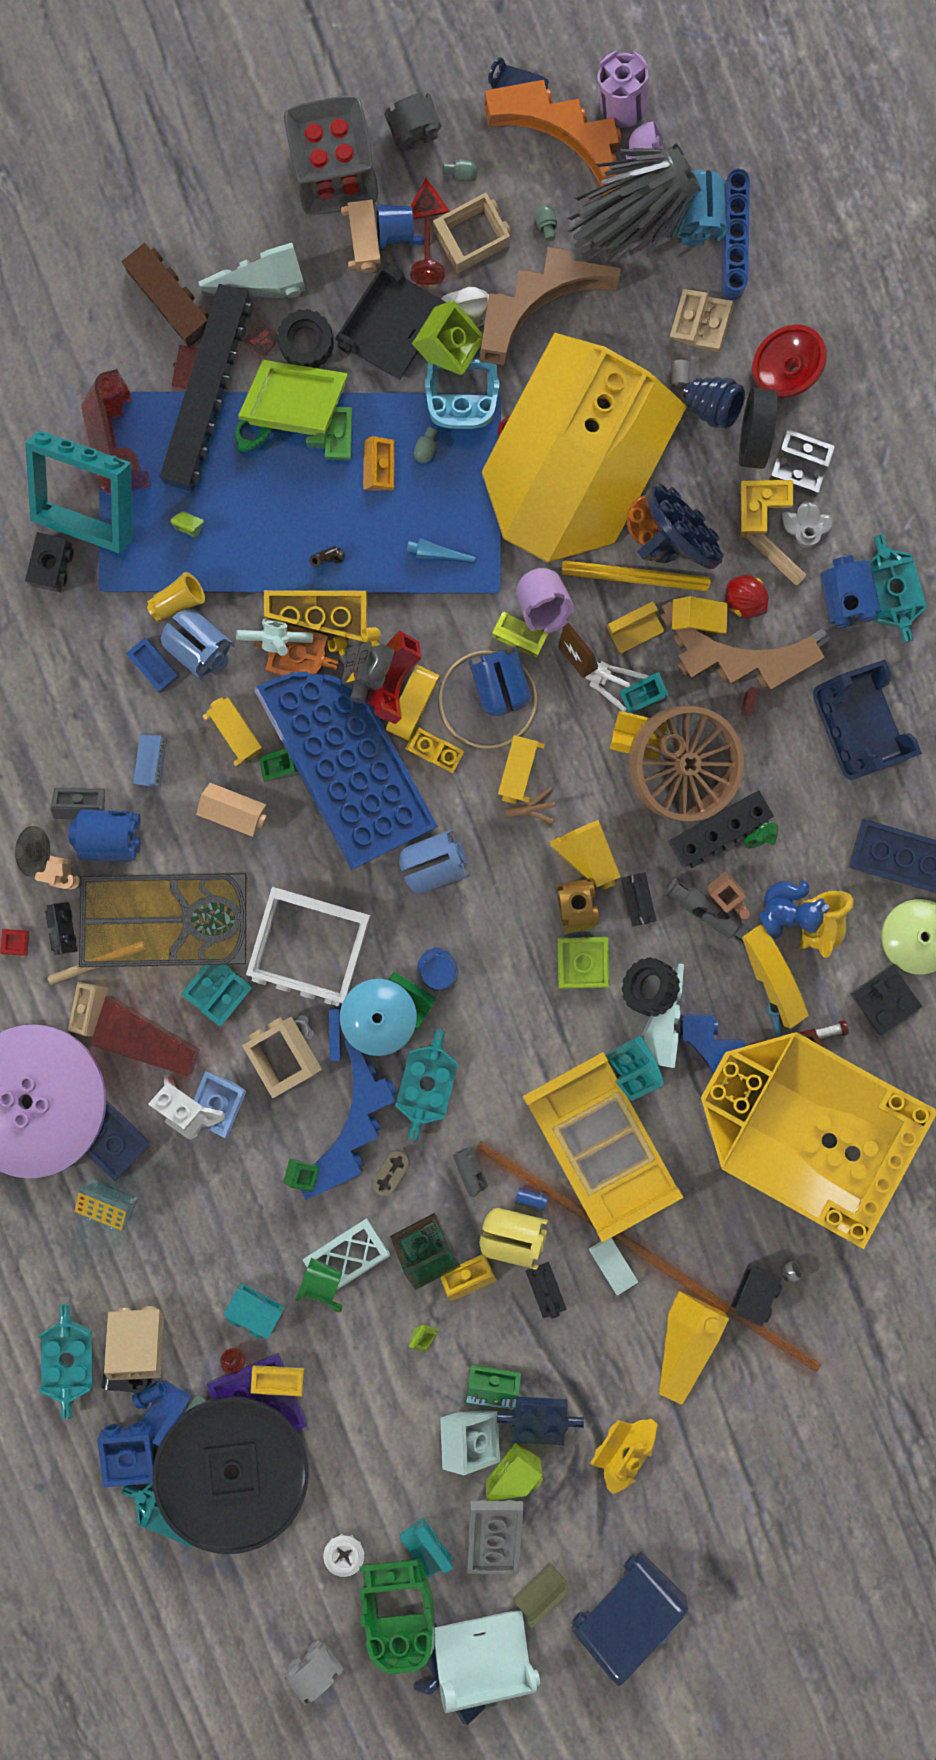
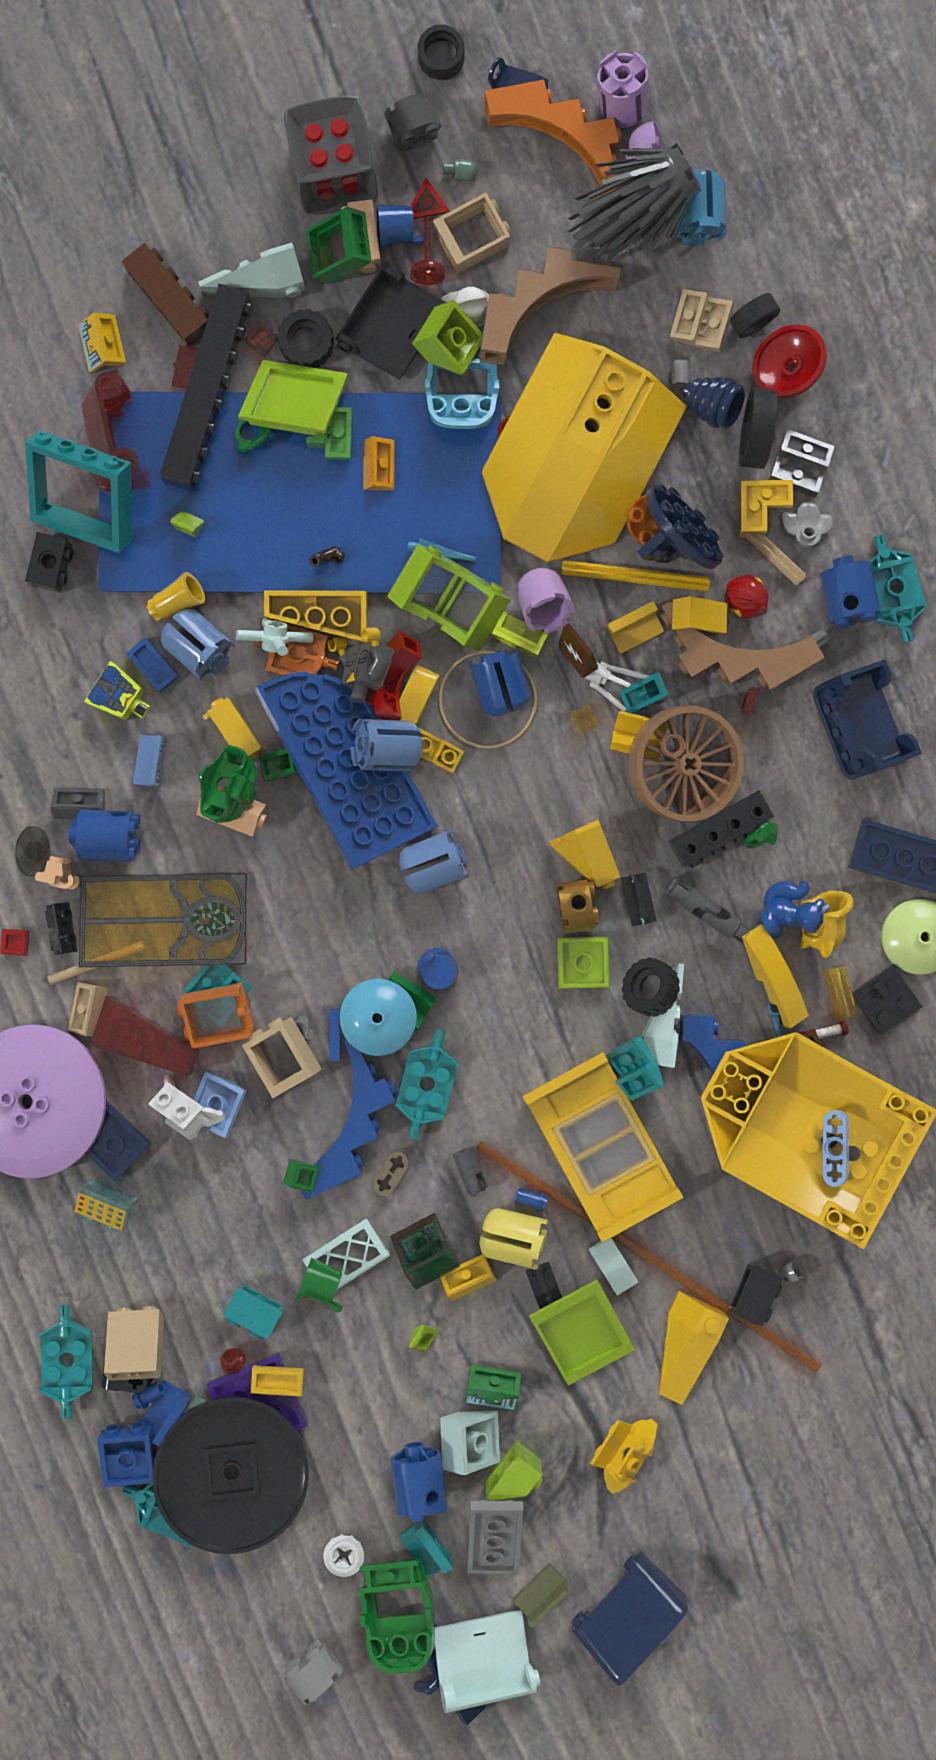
white window [246,887,371,1006] -> none
sand green cylinder [414,427,437,463] -> none
dark blue plate [497,1397,584,1445] -> none
yellow brick [498,735,545,804] -> none
medium nougat plant [505,787,556,824] -> none
sand green cylinder [535,205,557,241] -> none
nougat brick [707,871,750,919] -> none
blue beam [722,168,750,300] -> none
none -> yellow panel [79,312,126,372]
none -> torso [84,661,151,720]
none -> window [177,982,255,1049]
none -> green piece [199,745,258,823]
none -> green window [306,207,372,284]
none -> medium blue cylinder [350,719,423,771]
none -> lime window [387,544,511,651]
none -> blue cylinder [390,1442,447,1522]
none -> black tyre [417,24,465,80]
none -> lime piece [529,1279,635,1386]
none -> clear yellow plate [569,704,599,734]
none -> black tyre [729,293,781,339]
none -> clear yellow axle [823,965,858,1020]
none -> light blue beam [823,1110,849,1187]

